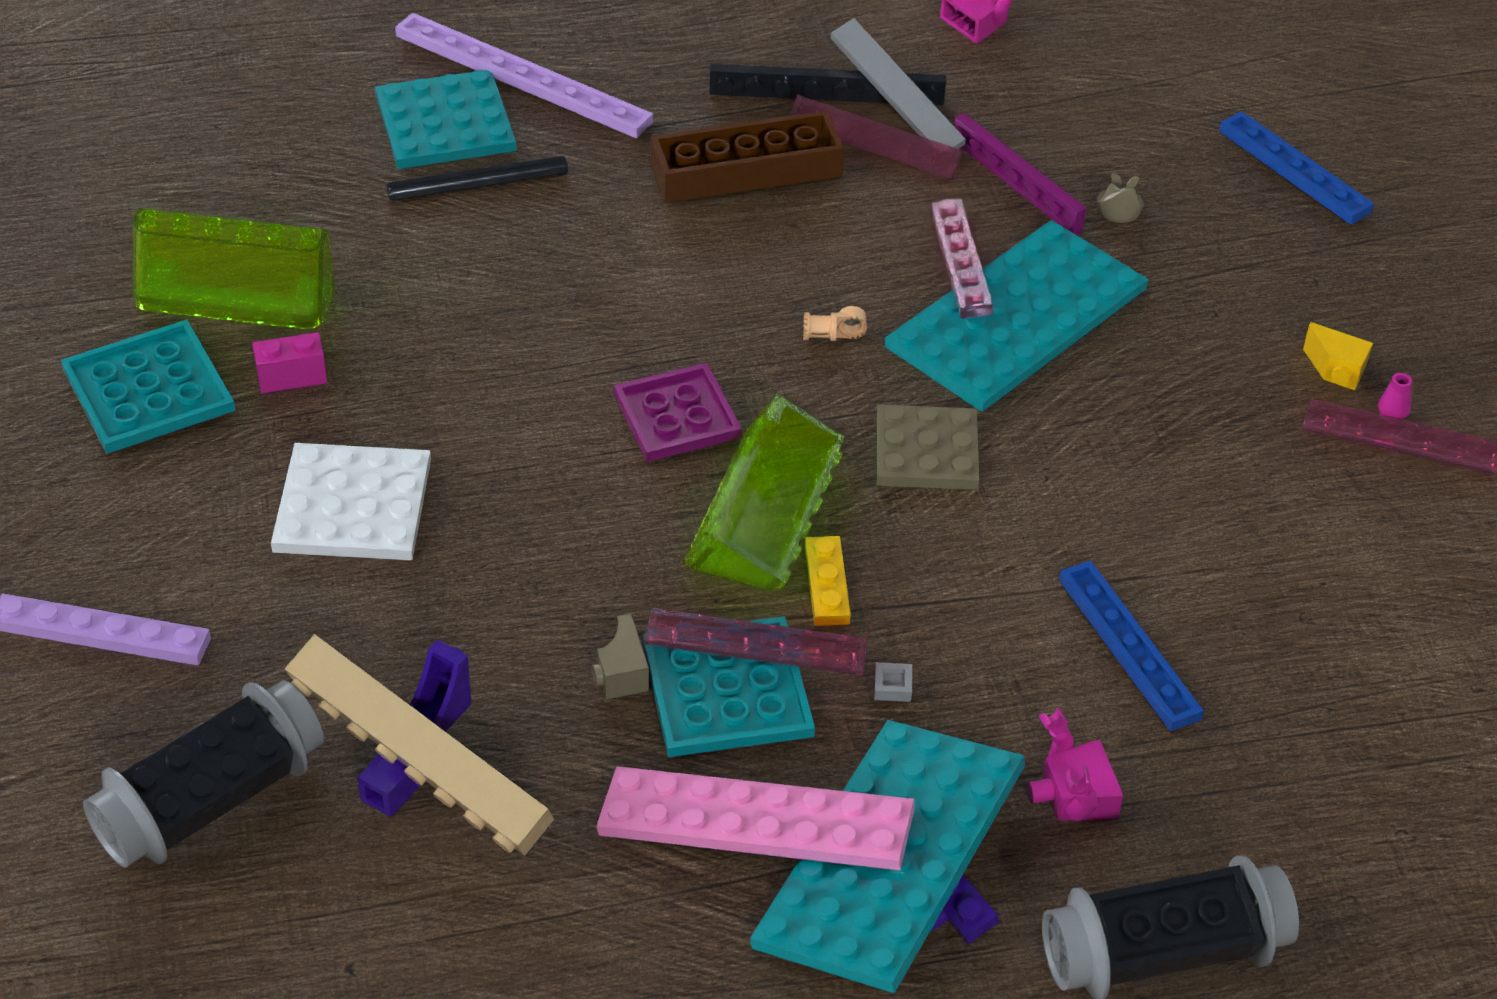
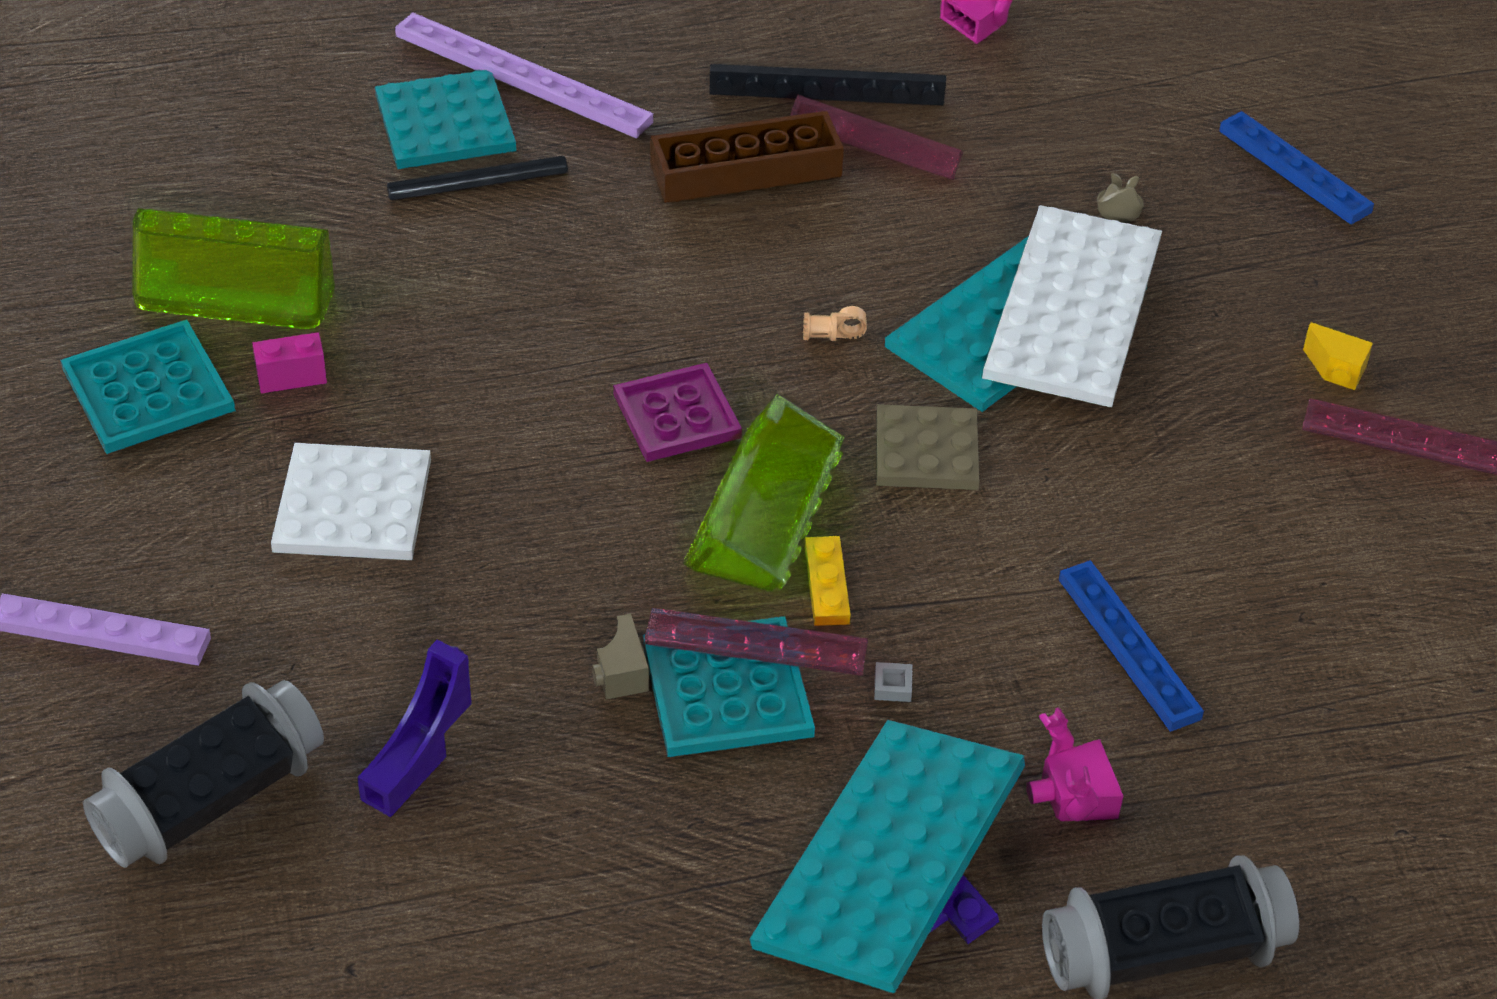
tan brick [285,634,554,856] -> none
bright pink plate [596,766,915,870] -> none
light grey tile [831,18,966,160] -> none
clear pink plate [931,199,993,318] -> none
magenta plate [954,113,1086,235] -> none
dark pink cone [1378,373,1412,422] -> none
none -> white plate [982,205,1162,407]

